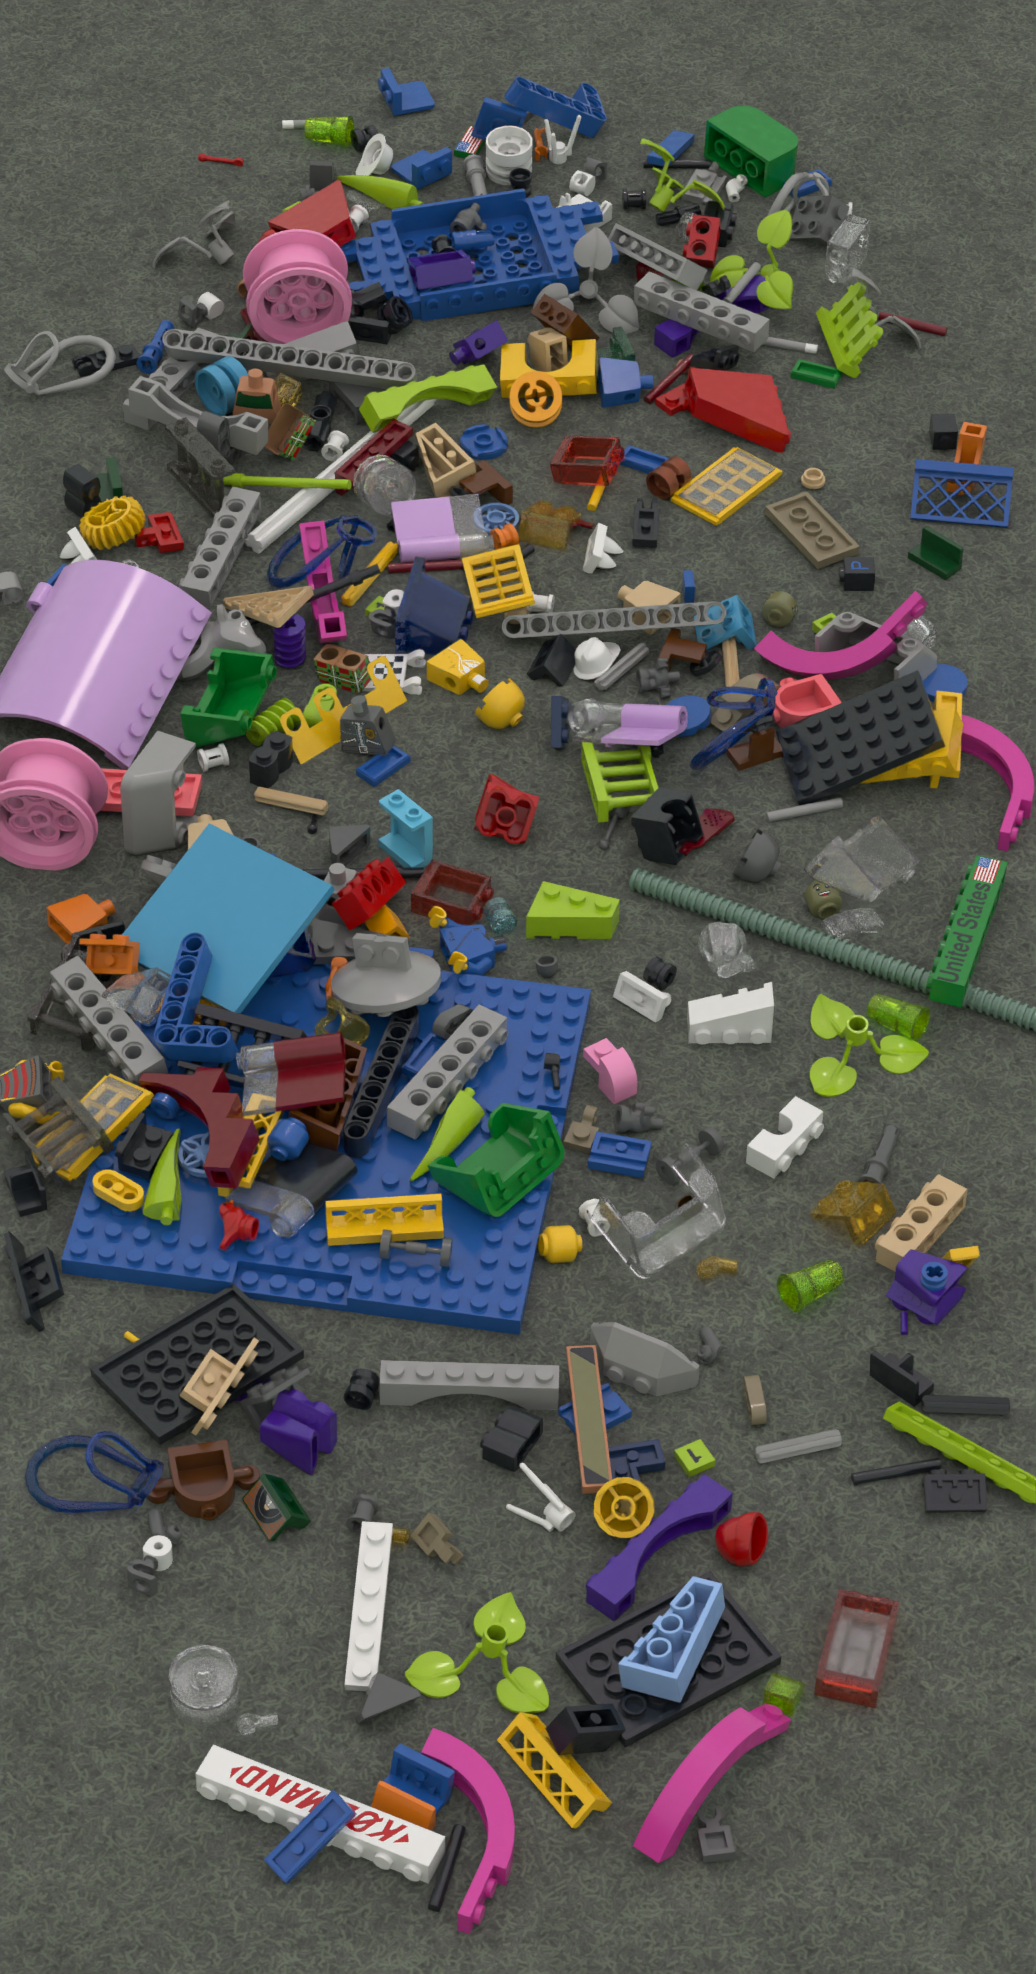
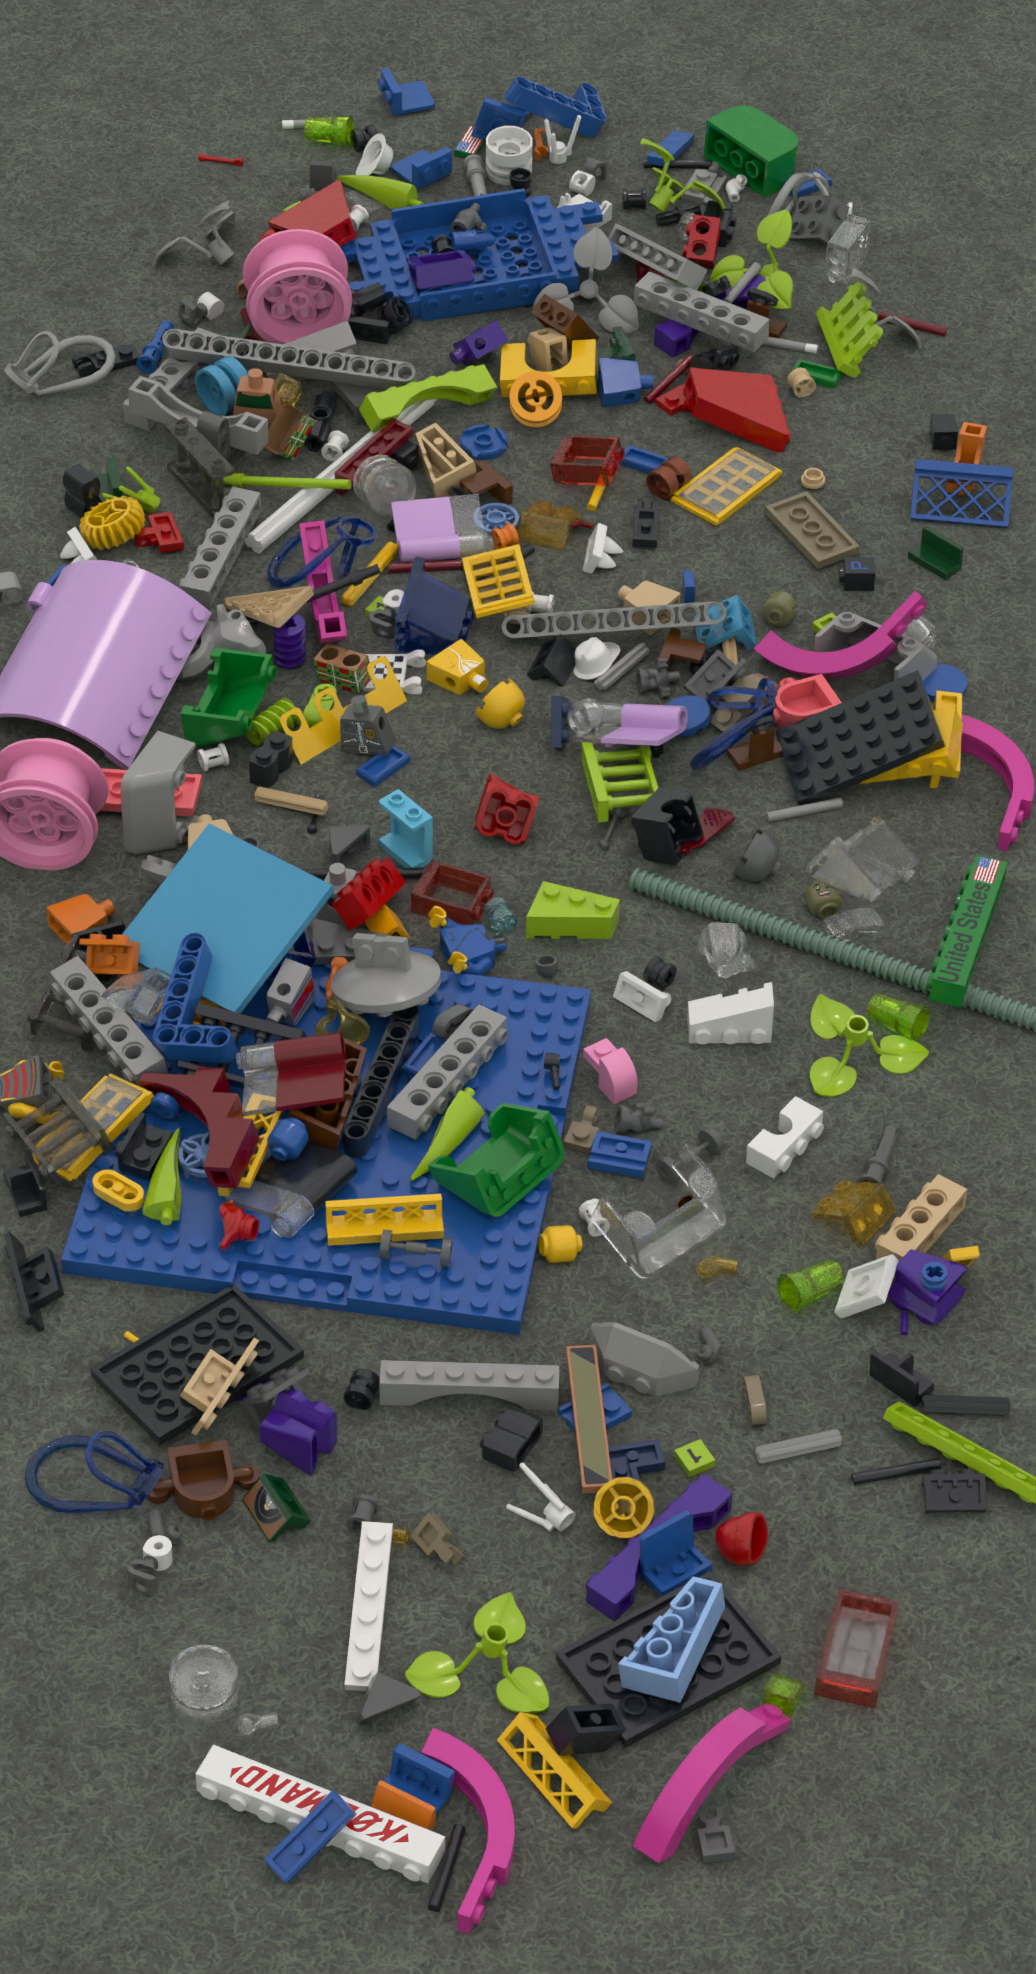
none -> lime plant [102,467,160,514]
none -> light grey torso [265,958,316,1026]
none -> blue bracket [639,1511,712,1597]
none -> dark grey bracket [683,650,746,705]
none -> reddish brown piece [745,288,787,338]
none -> tan wheel [787,368,816,398]
none -> white tile [834,1254,899,1318]

